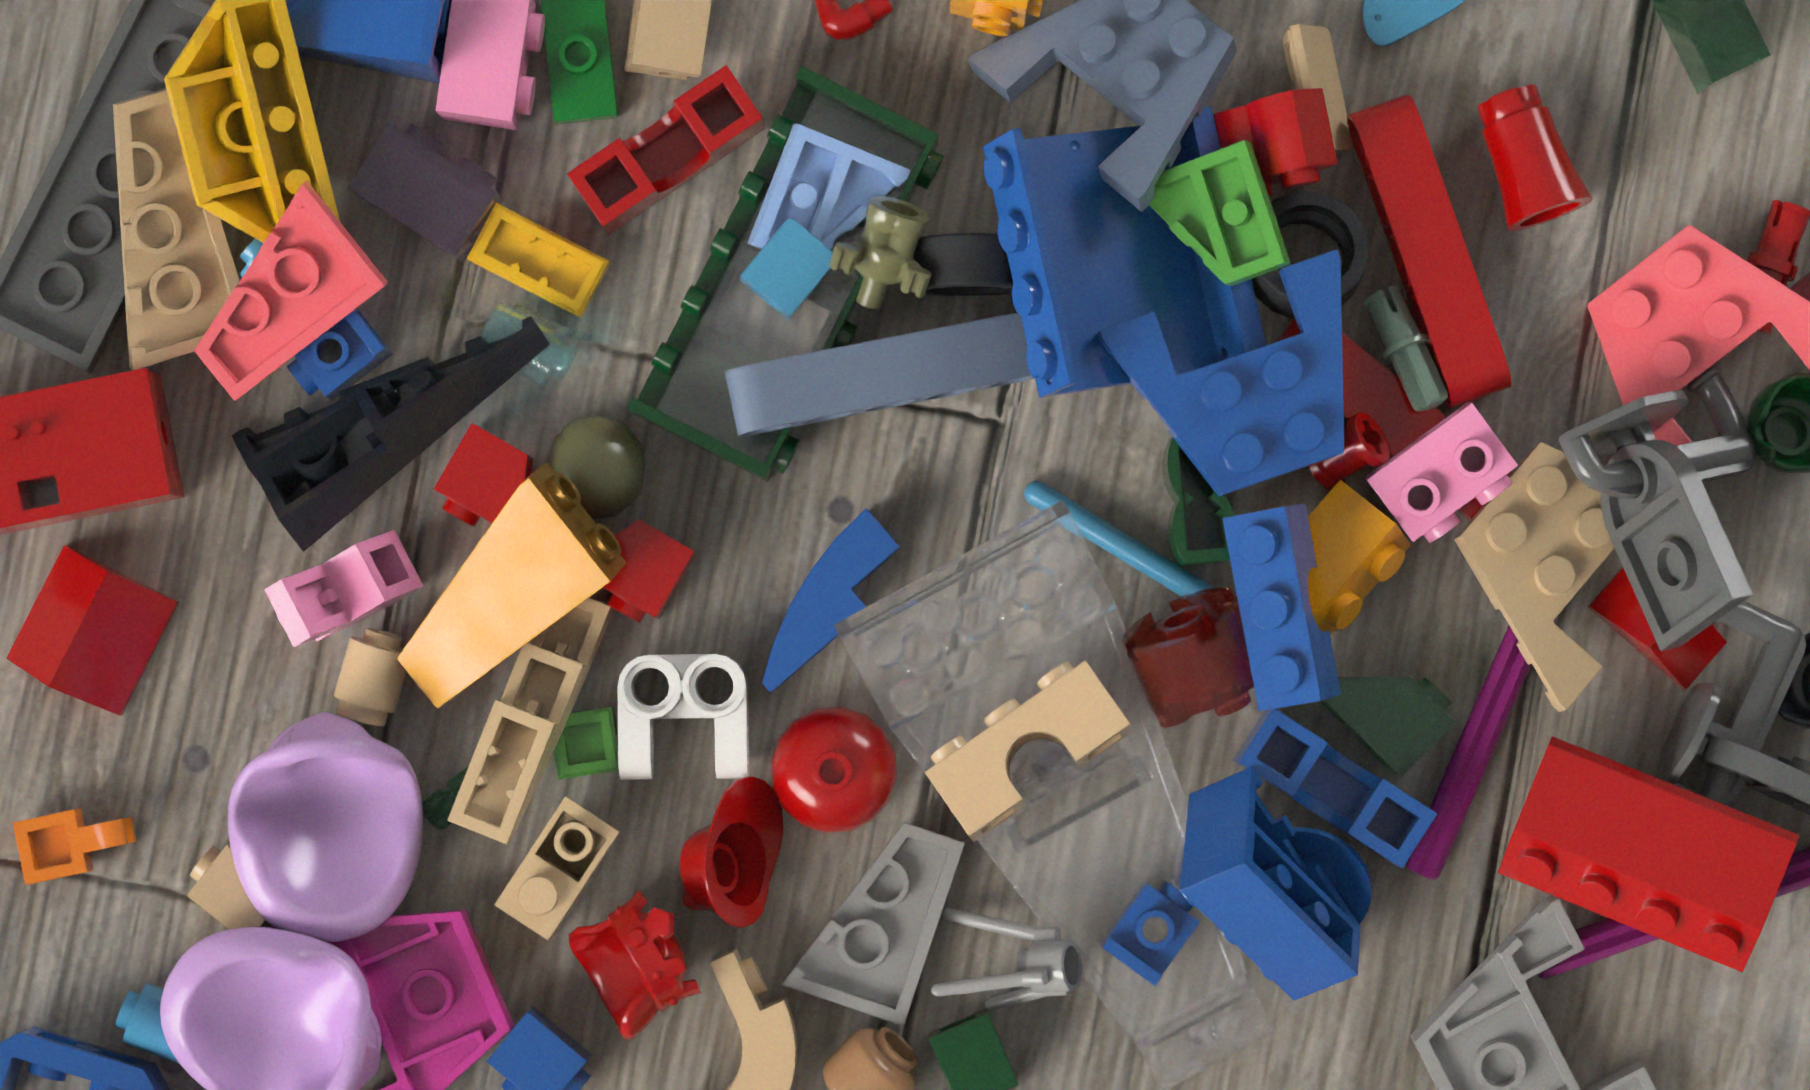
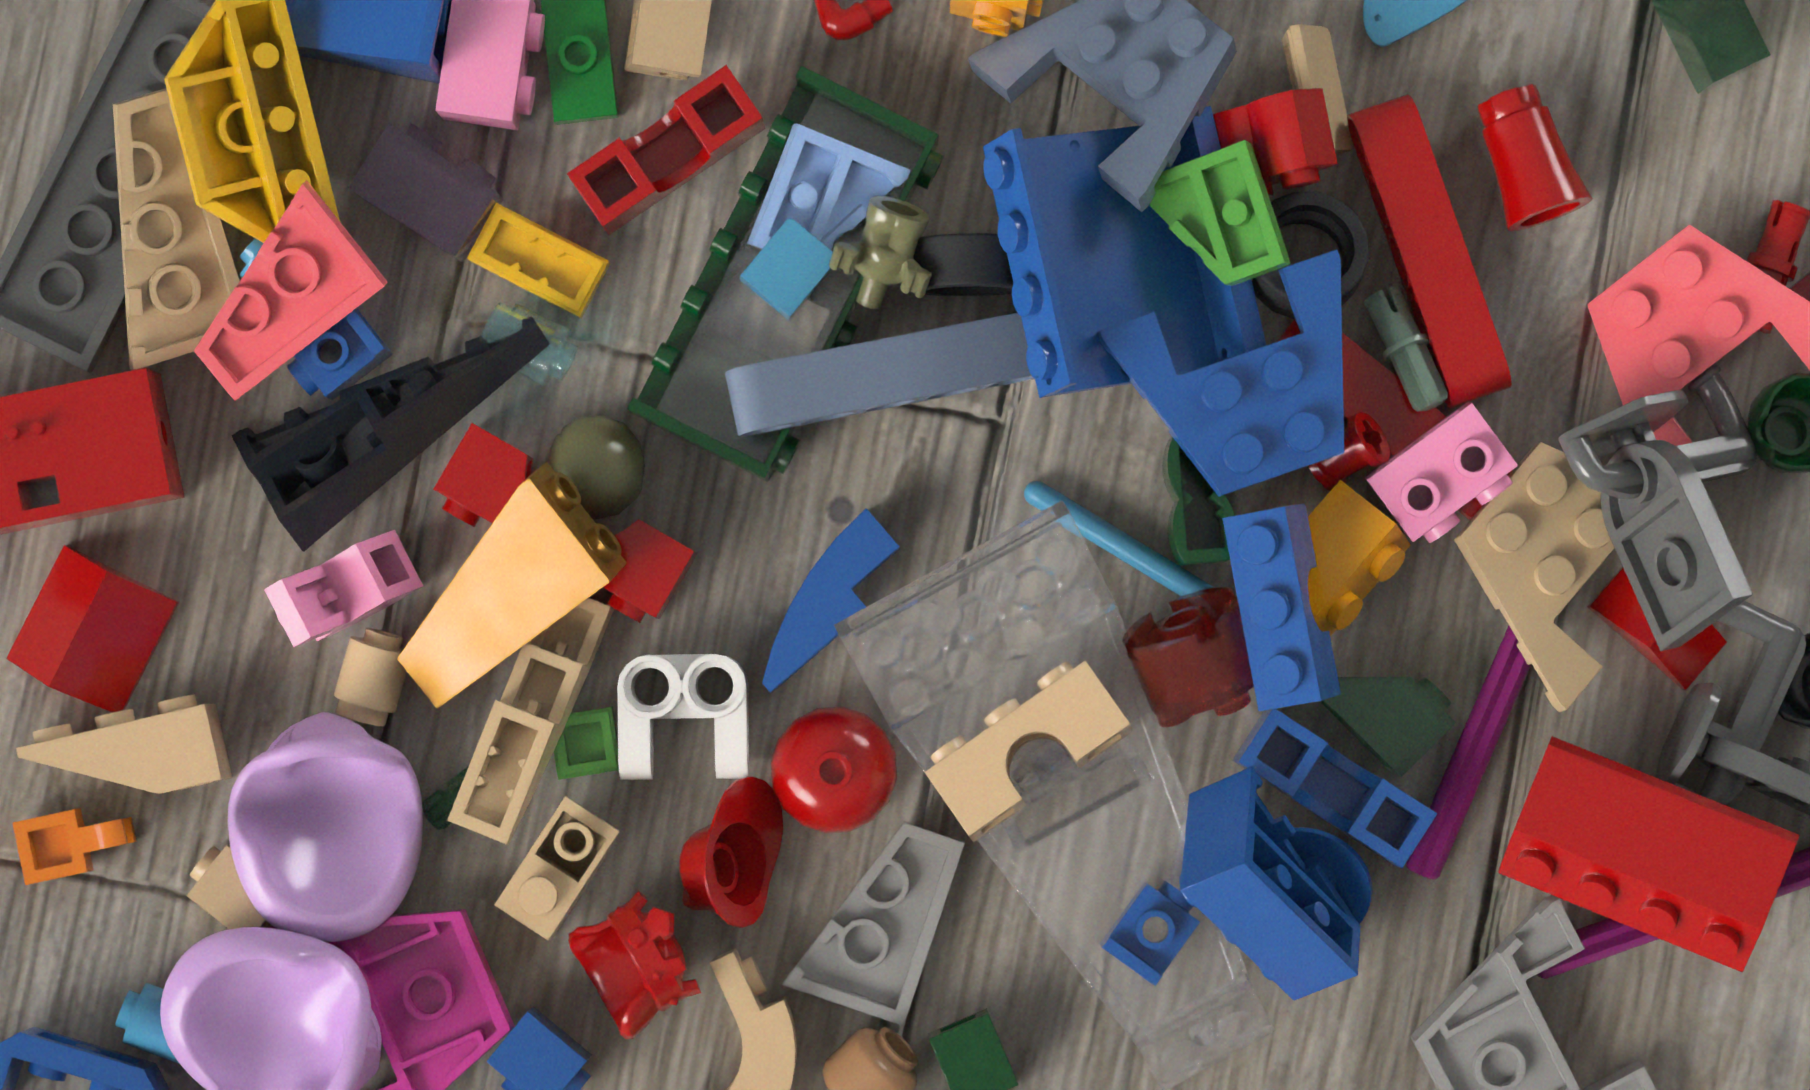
light grey plant [931,908,1082,1010] -> none
none -> tan slope [16,694,233,794]

